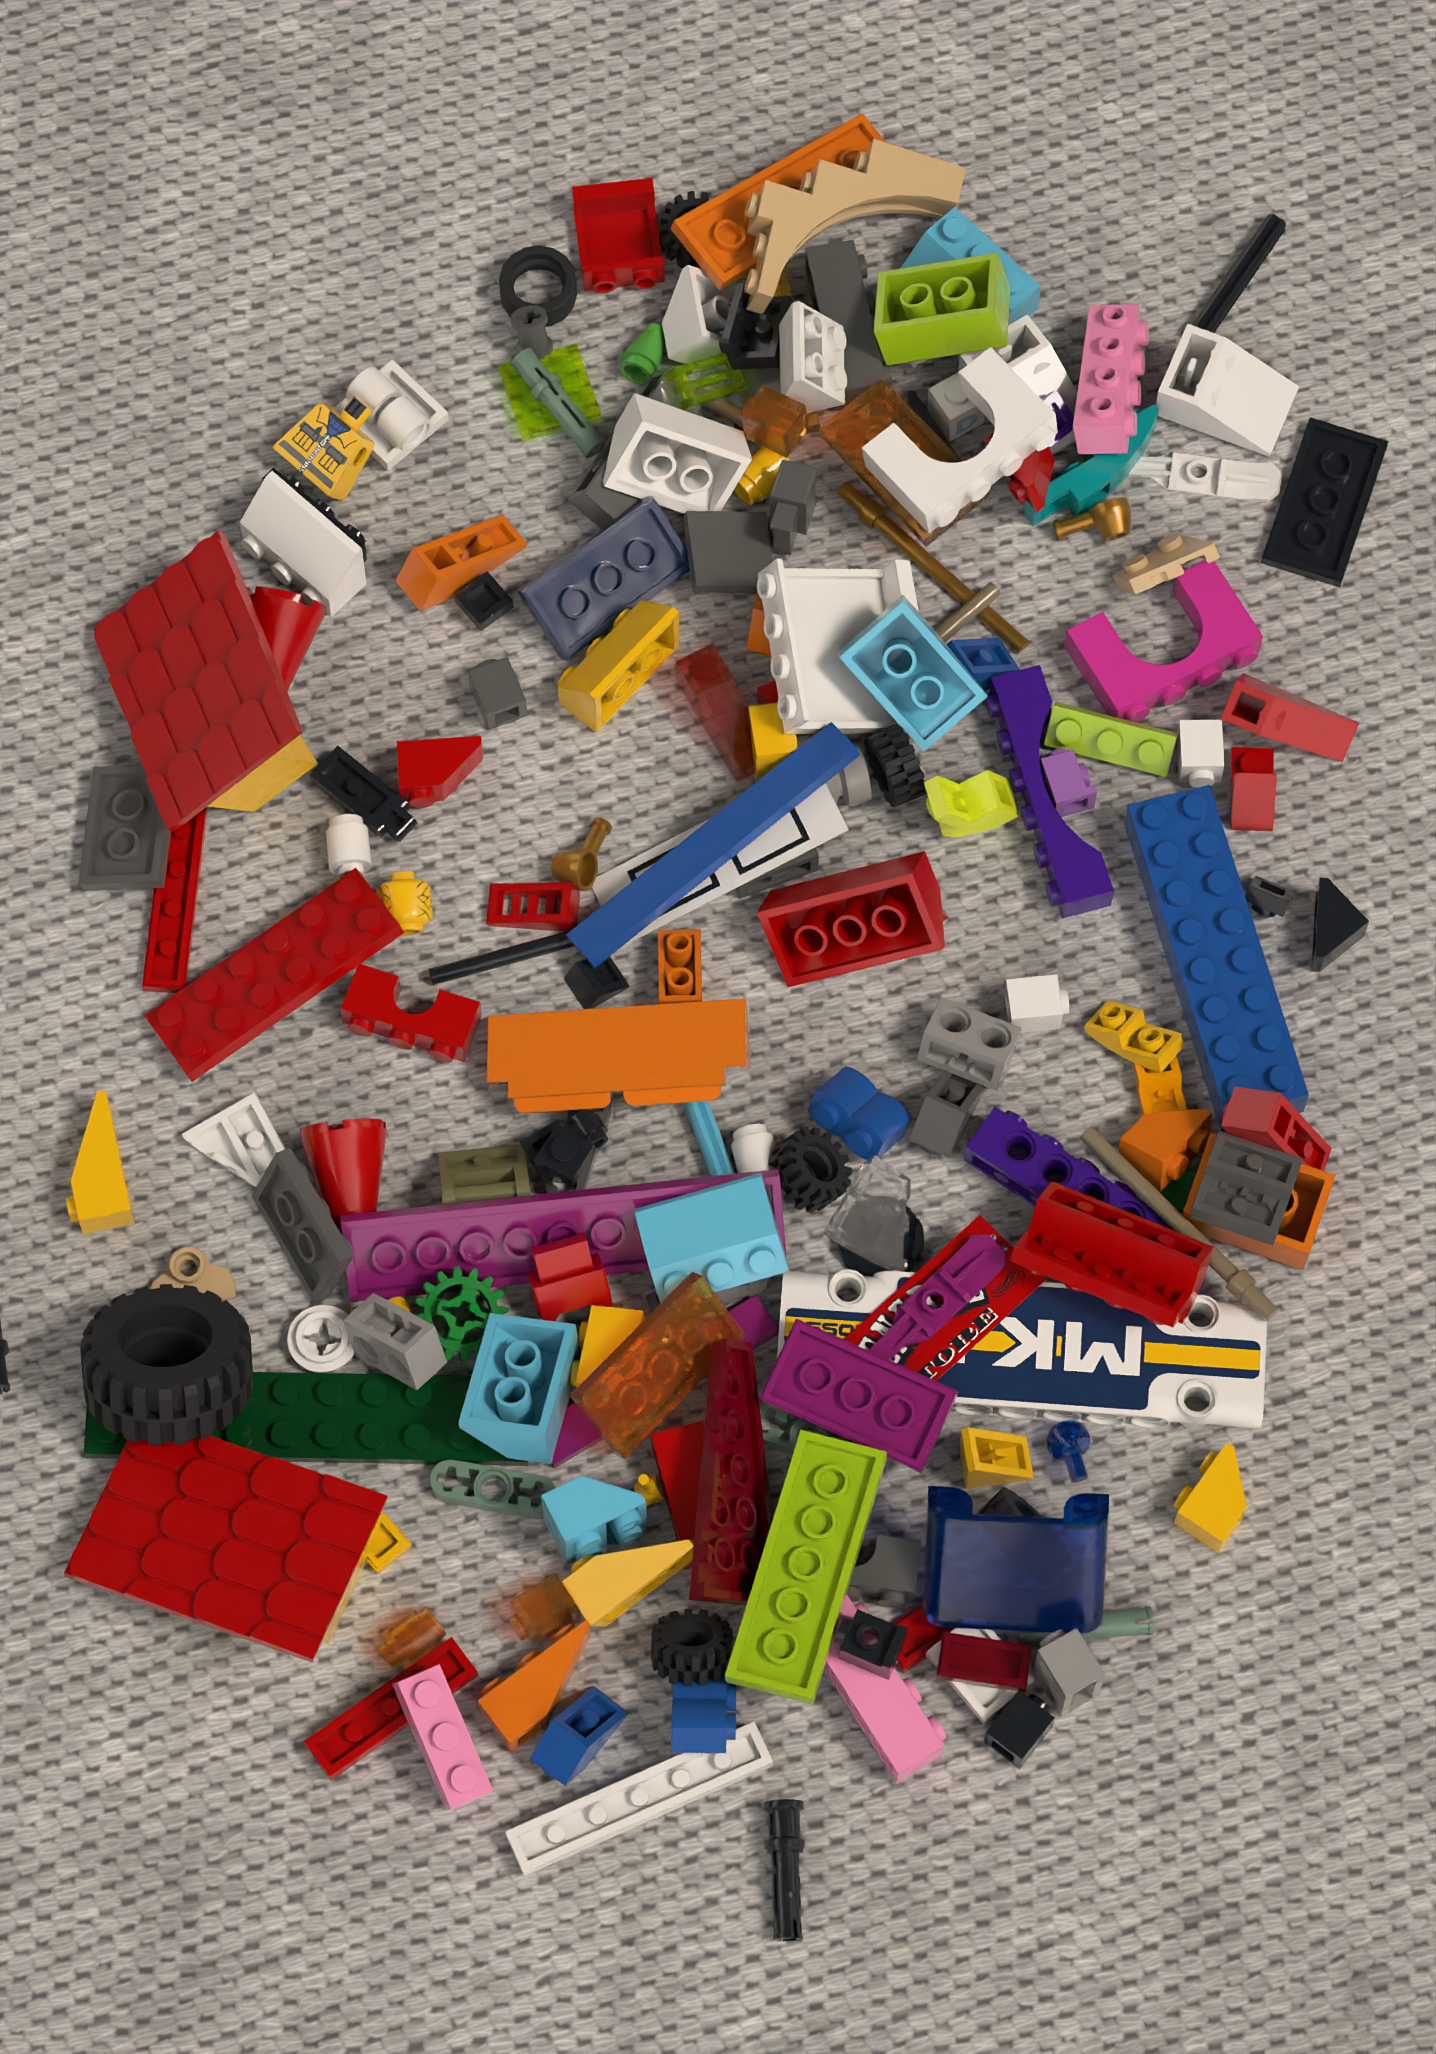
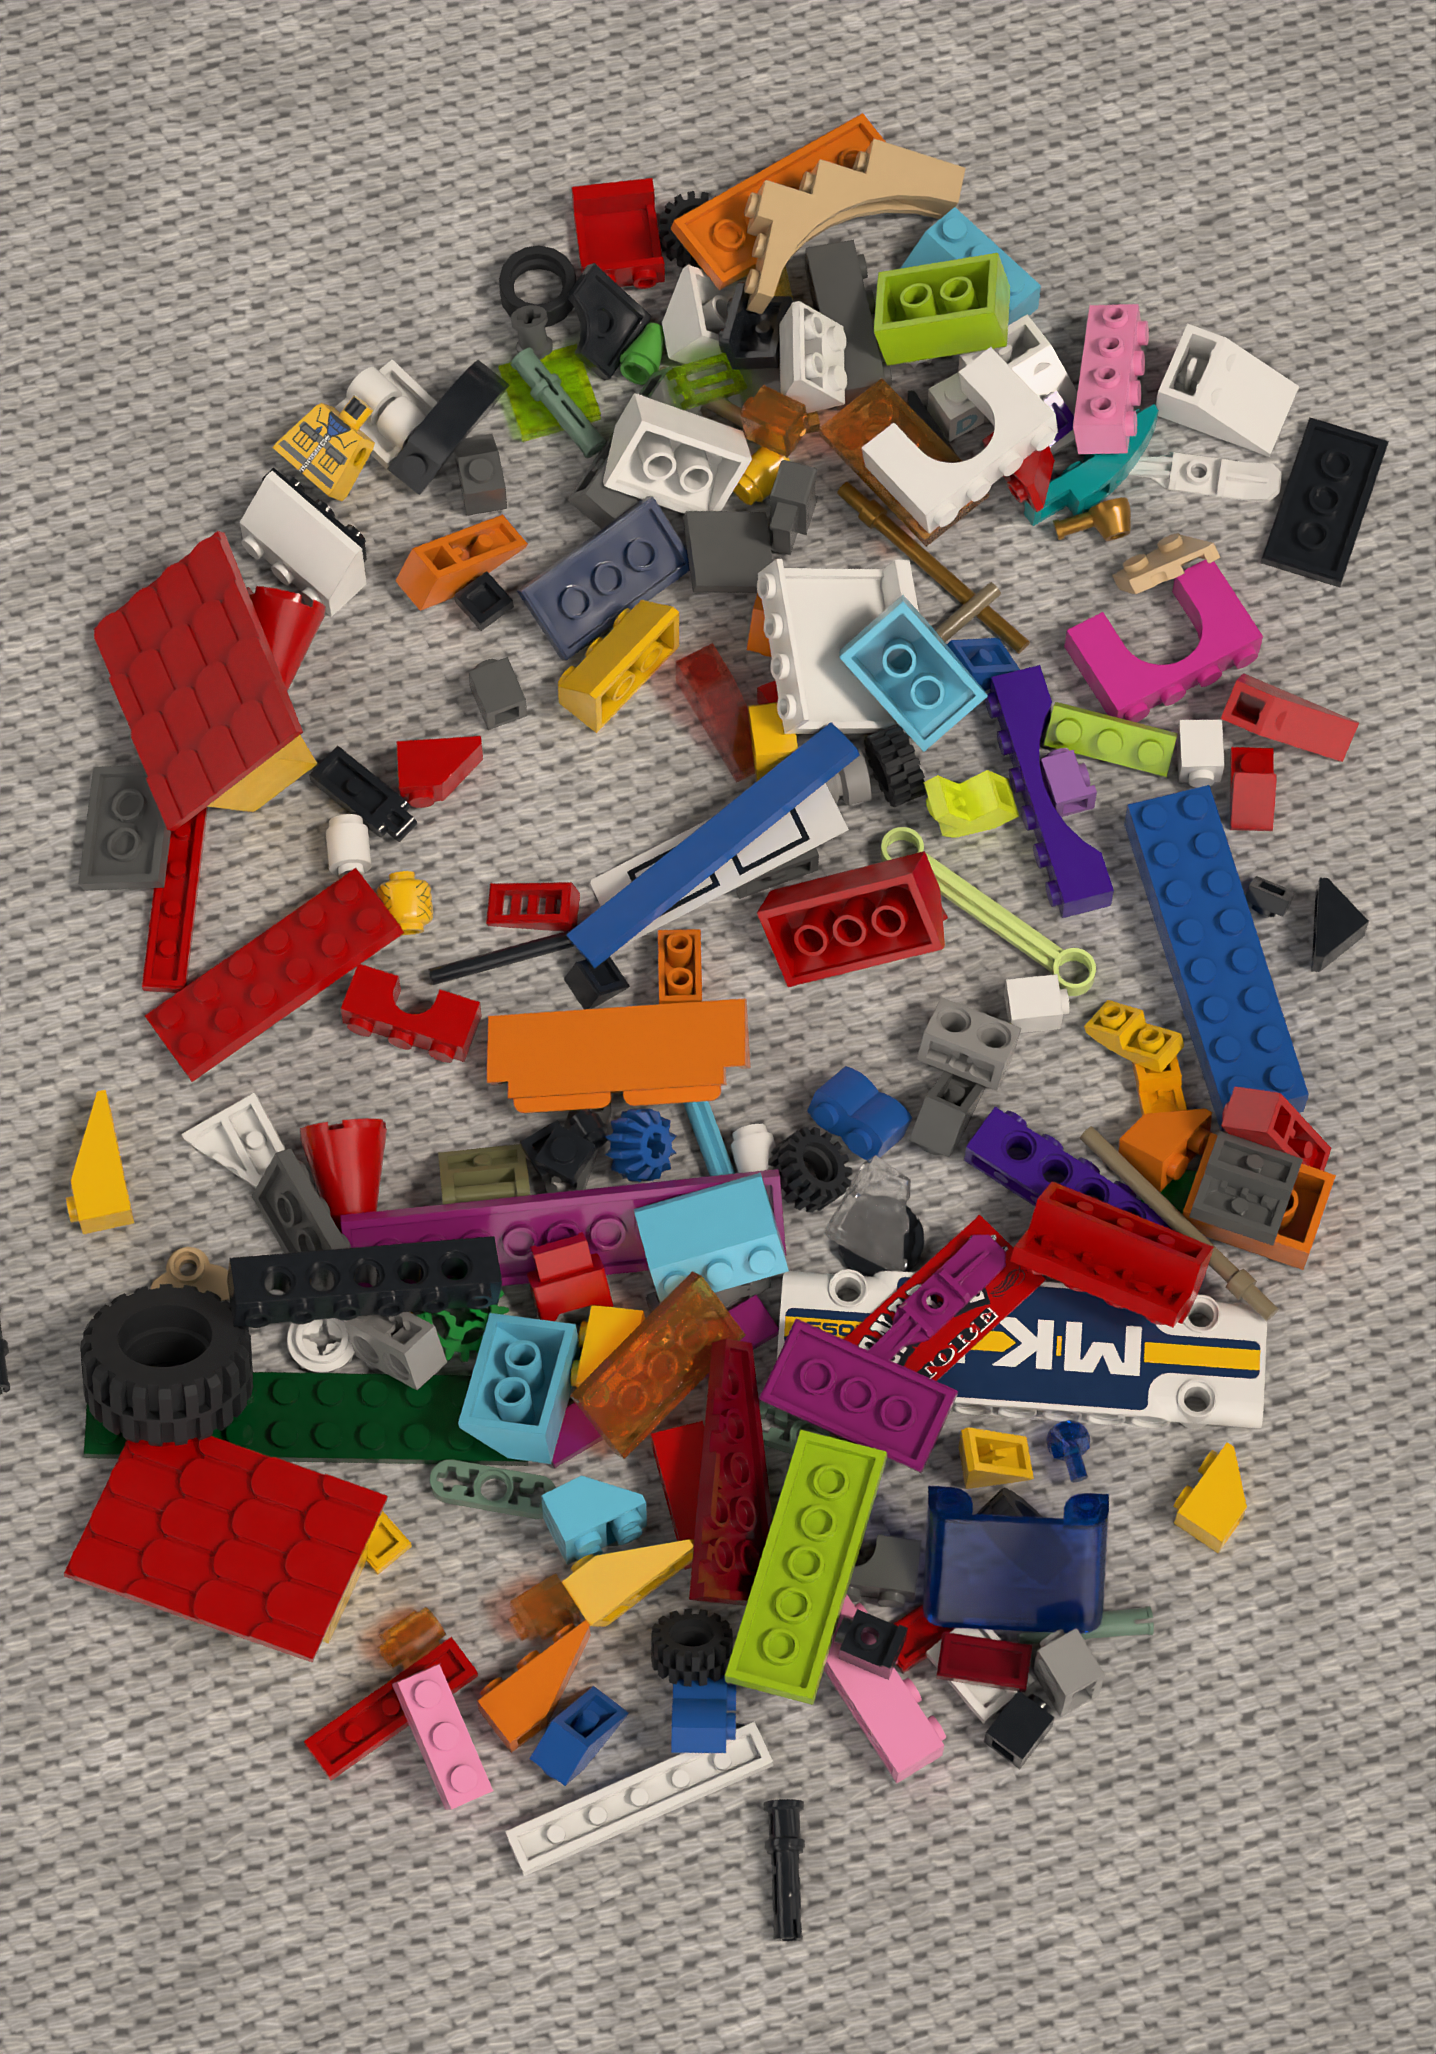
pearl gold bar [551,817,612,891] -> none
yellow hand [634,1474,666,1507] -> none
black axle [1192,214,1286,333] -> none
none -> black brick [227,1236,502,1328]
none -> black arch [387,360,510,495]
none -> dark grey slope [454,434,507,516]
none -> black tile [566,263,652,380]
none -> blue gear [605,1109,677,1182]
none -> yellowish green piece [881,827,1096,996]

